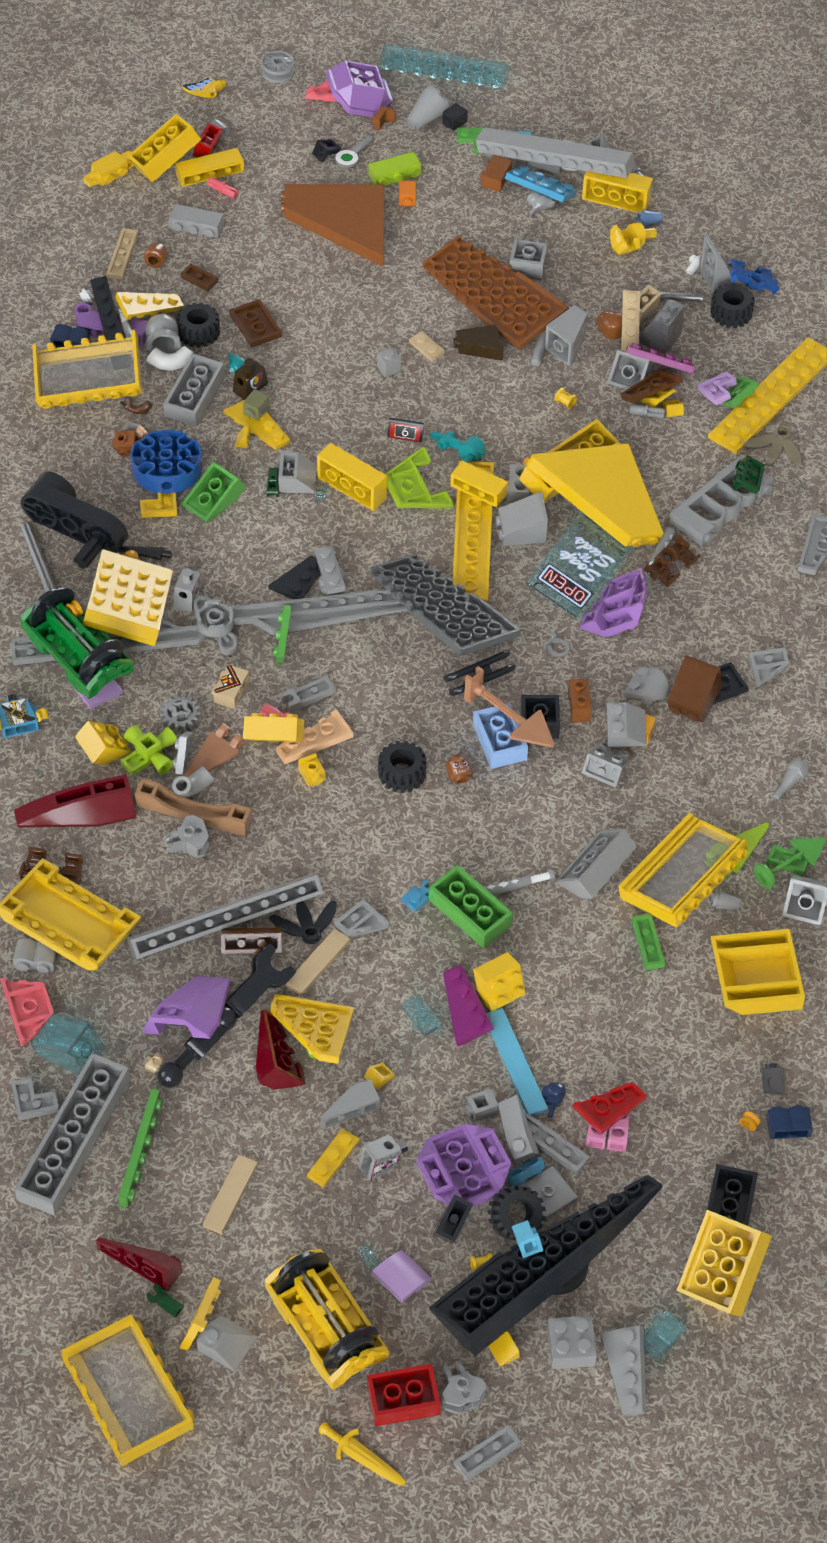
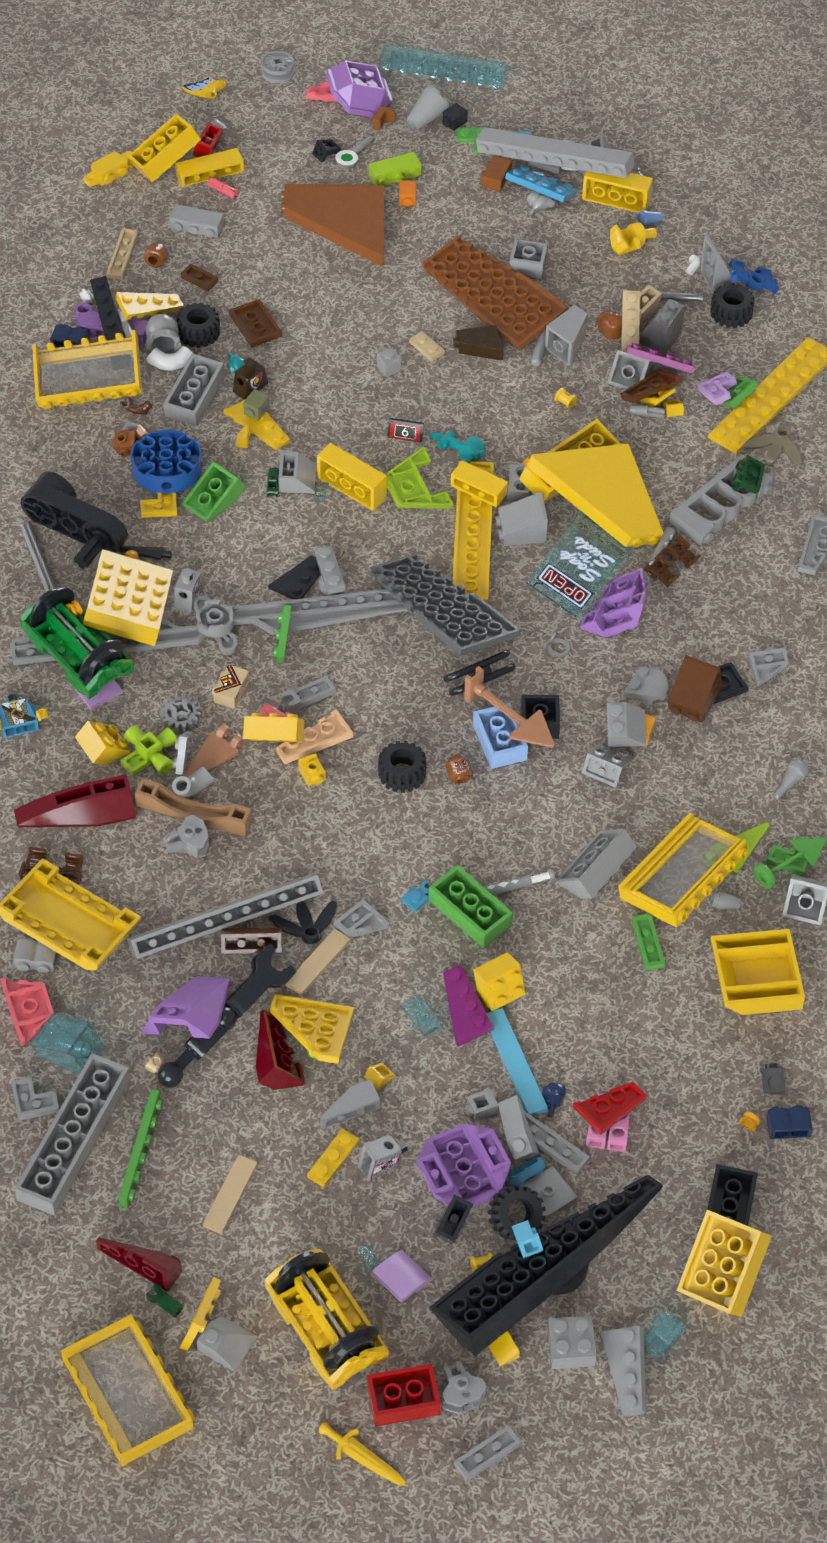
dark orange brick [568,679,592,722] -> none

